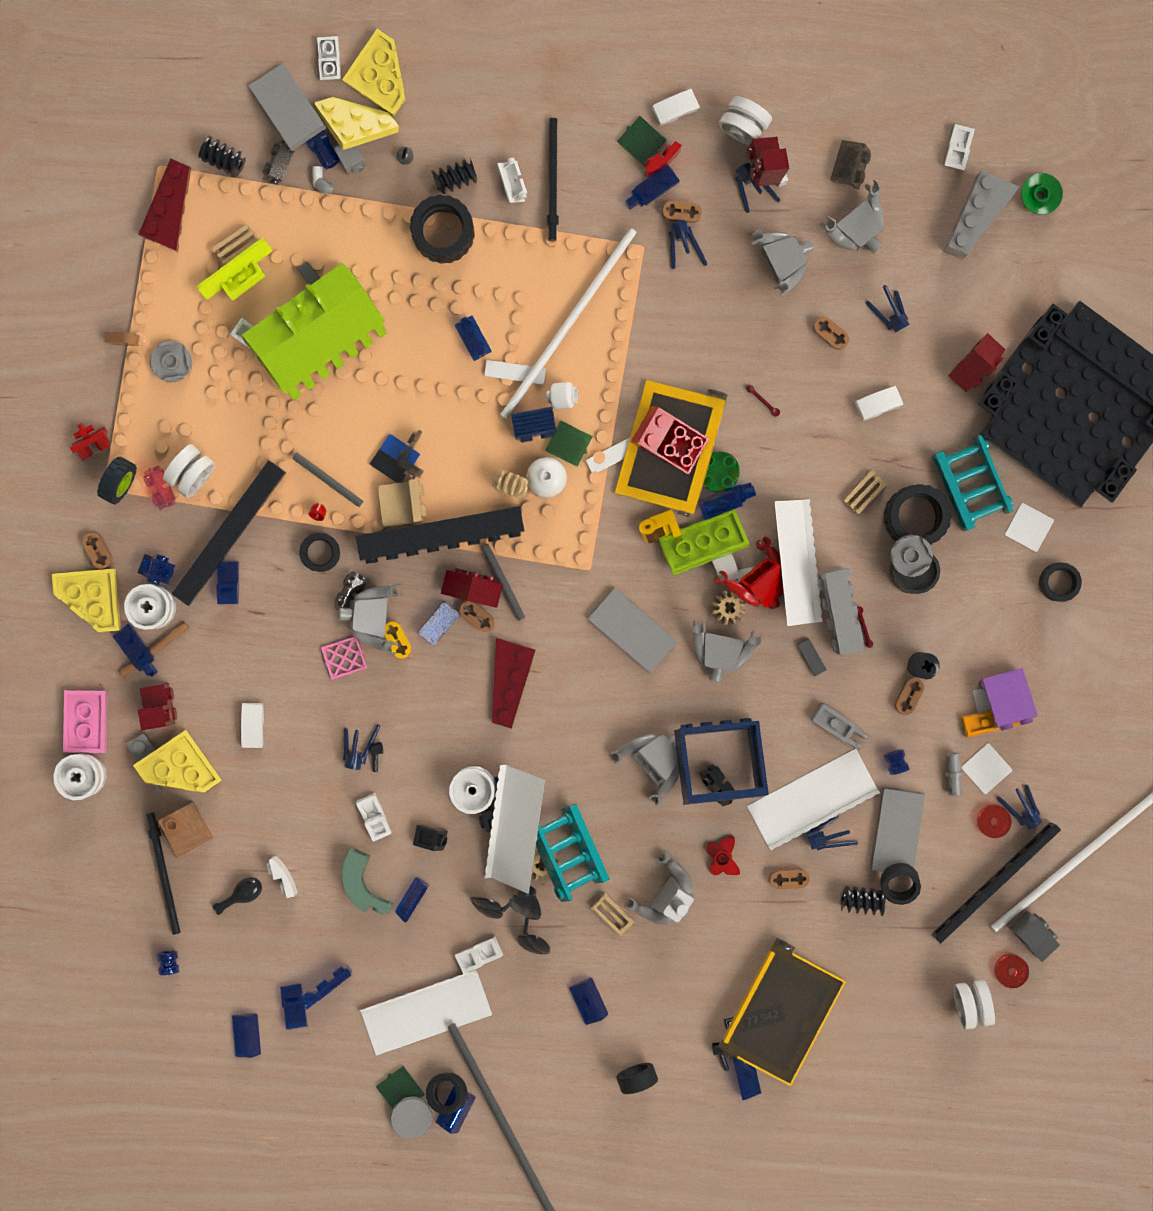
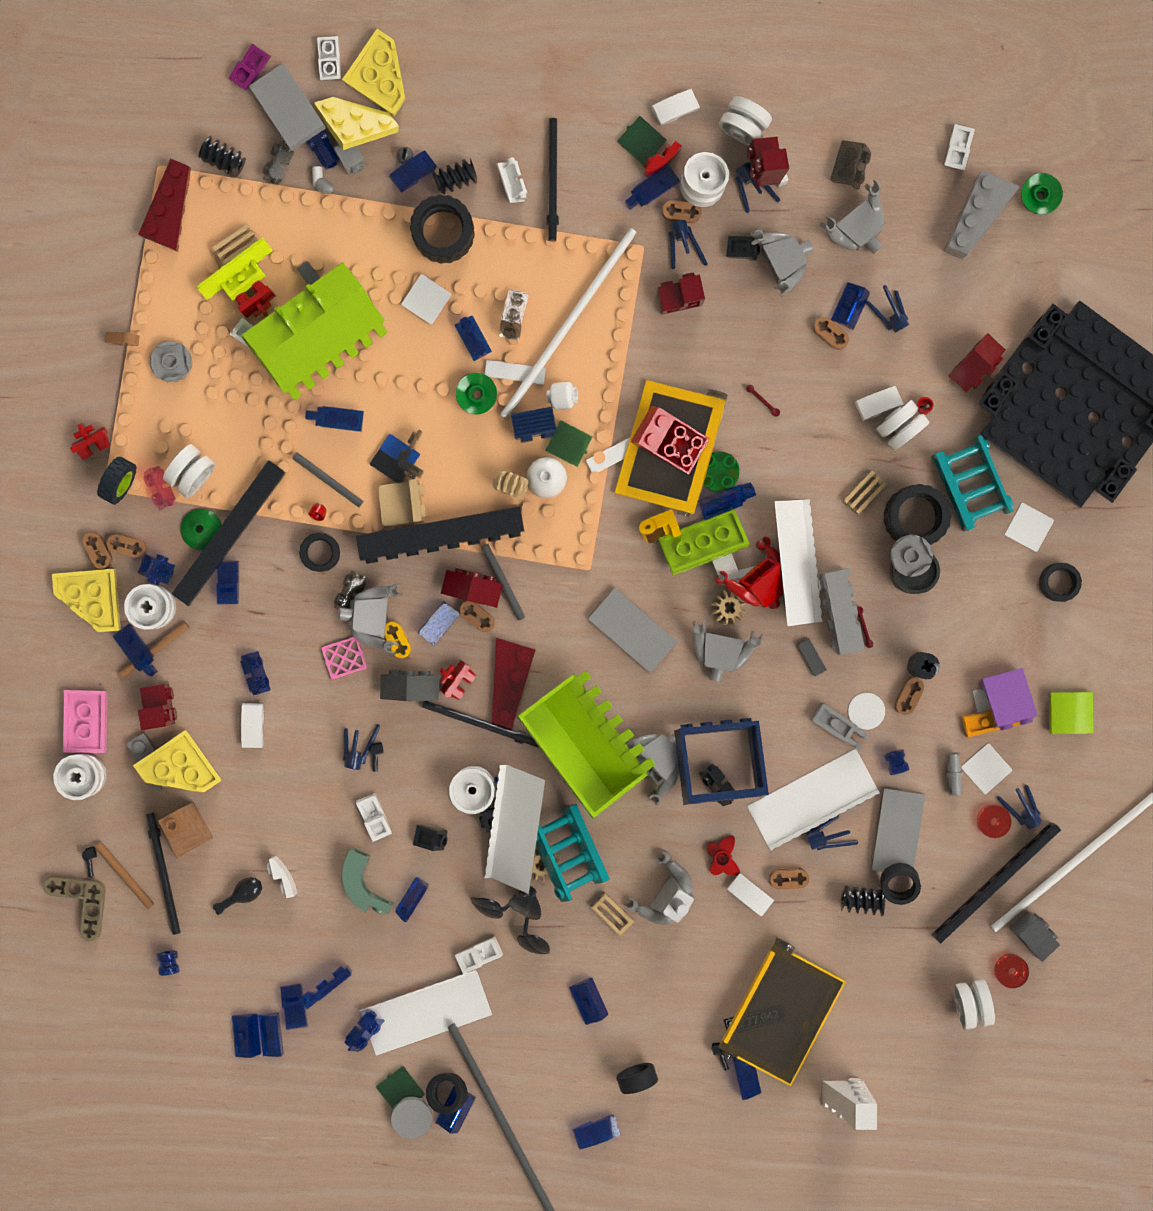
none -> dark tan beam [43,876,106,942]
none -> black hand [82,846,97,877]
none -> medium nougat bar [94,842,154,909]
none -> medium nougat beam [107,534,147,558]
none -> green dish [181,509,222,550]
none -> magenta slope [228,44,271,91]
none -> red hips [235,280,276,318]
none -> clear blue hinge [240,651,271,696]
none -> clear blue slope [258,1013,284,1057]
none -> clear blue hinge [305,406,364,432]
none -> clear blue hinge [344,1010,385,1052]
none -> dark grey brick [380,670,439,701]
none -> clear blue slope [389,150,437,193]
none -> white sticker [401,274,452,324]
none -> black bar [422,701,539,748]
none -> red hips [439,660,476,700]
none -> green dish [456,373,497,415]
none -> clear smoke bracket [499,290,529,341]
none -> lime piece [517,671,655,819]
none -> clear blue slope [572,1114,621,1150]
none -> dark red brick [657,273,705,315]
none -> white wheel [680,152,729,207]
none -> black bracket [726,236,760,261]
none -> white slope [727,873,775,917]
none -> white wedge [822,1078,877,1130]
none -> clear blue slope [831,282,870,330]
none -> white sticker [848,693,885,730]
none -> white wheel [876,400,930,451]
none -> red hinge [917,397,934,415]
none -> lime slope [1049,692,1094,734]

